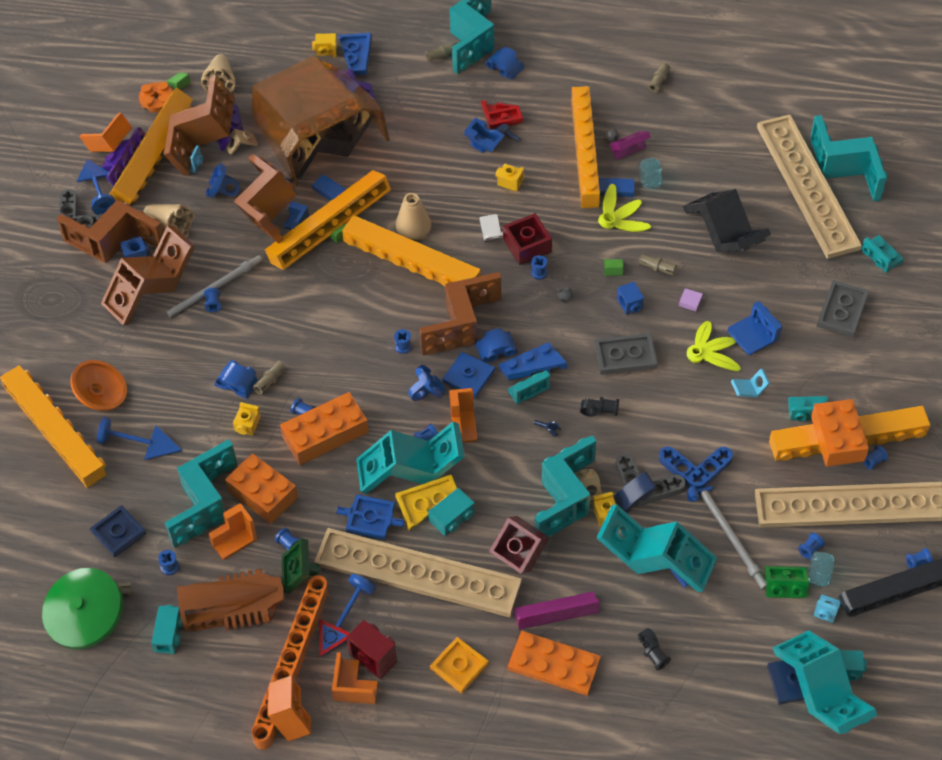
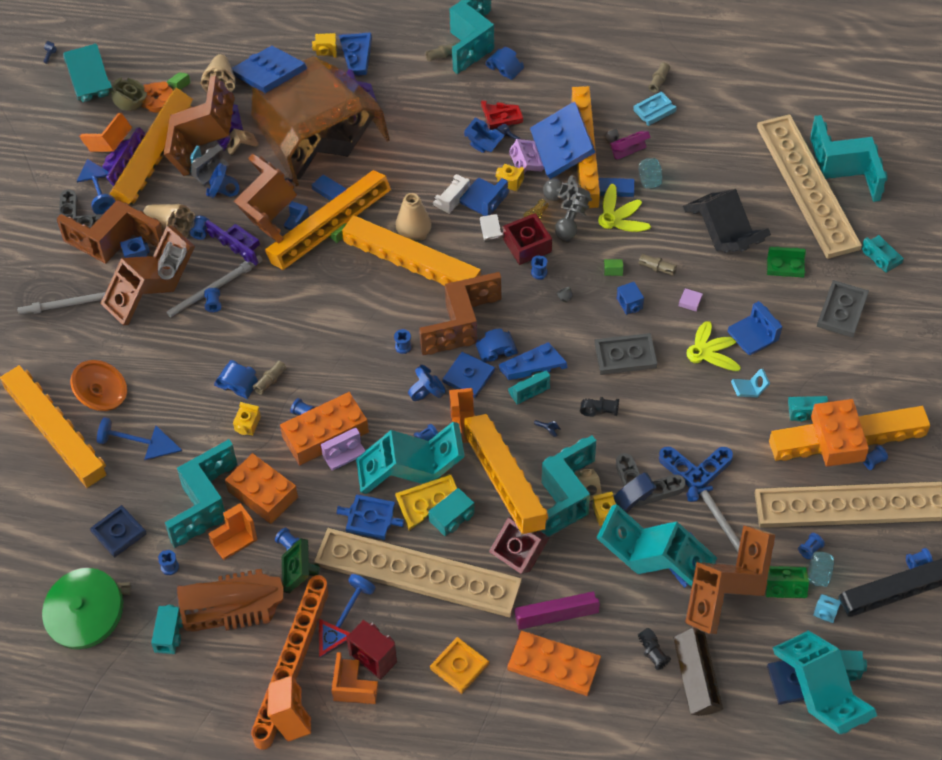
none -> light grey bar [17,292,122,315]
none -> dark blue hand [43,41,57,64]
none -> teal bracket [63,43,112,102]
none -> olive cylinder [111,78,147,111]
none -> light grey piece [158,242,187,280]
none -> blue bush [190,215,210,240]
none -> flat silver bracket [191,144,229,186]
none -> dark purple bracket [205,220,260,265]
none -> blue plate [232,45,307,93]
none -> lavender bracket [321,428,365,471]
none -> white hinge [433,174,470,214]
none -> blue bracket [460,178,509,216]
none -> light orange brick [464,414,548,534]
none -> lavender bracket [509,139,544,174]
none -> clear yellow pin [523,199,549,219]
none -> plate [530,101,596,179]
none -> dark grey piece [543,175,592,241]
none -> medium azure plate [633,91,677,126]
none -> brick [673,628,723,716]
none -> dark orange bracket [685,525,776,634]
none -> green bracket [767,246,806,278]

